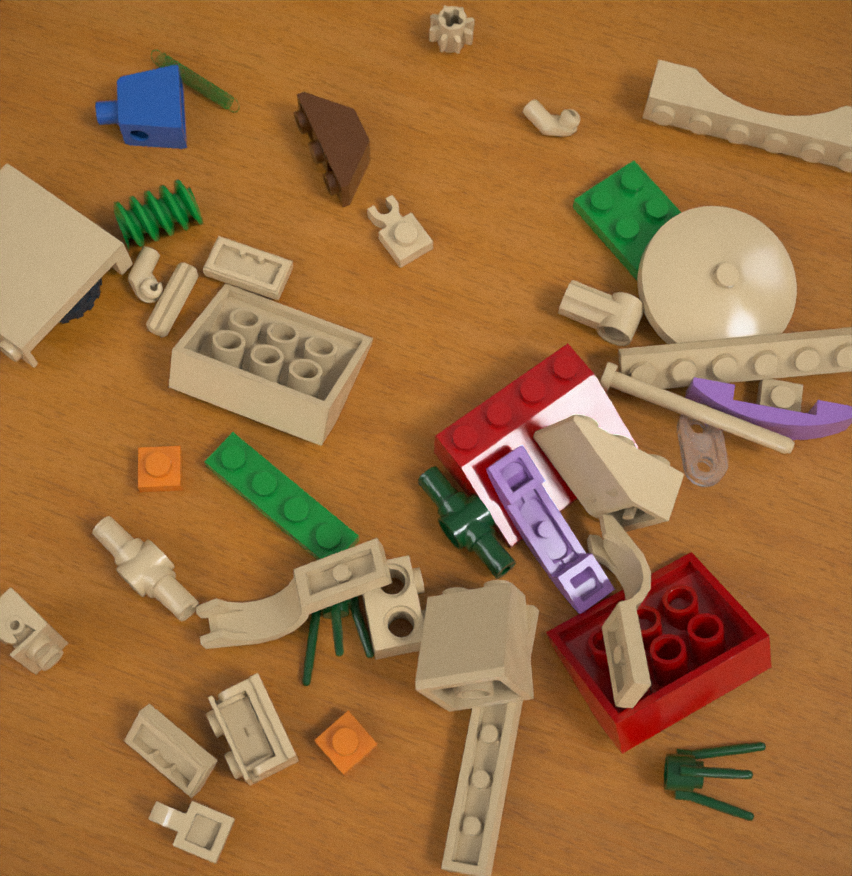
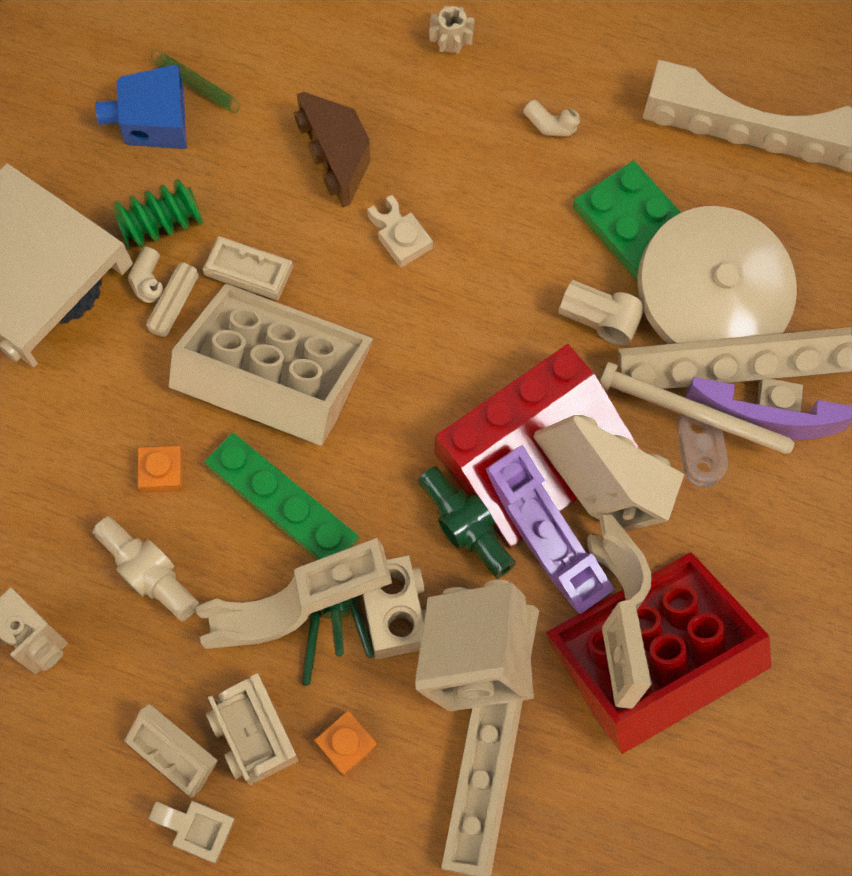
dark green plant [664,742,766,821] -> none

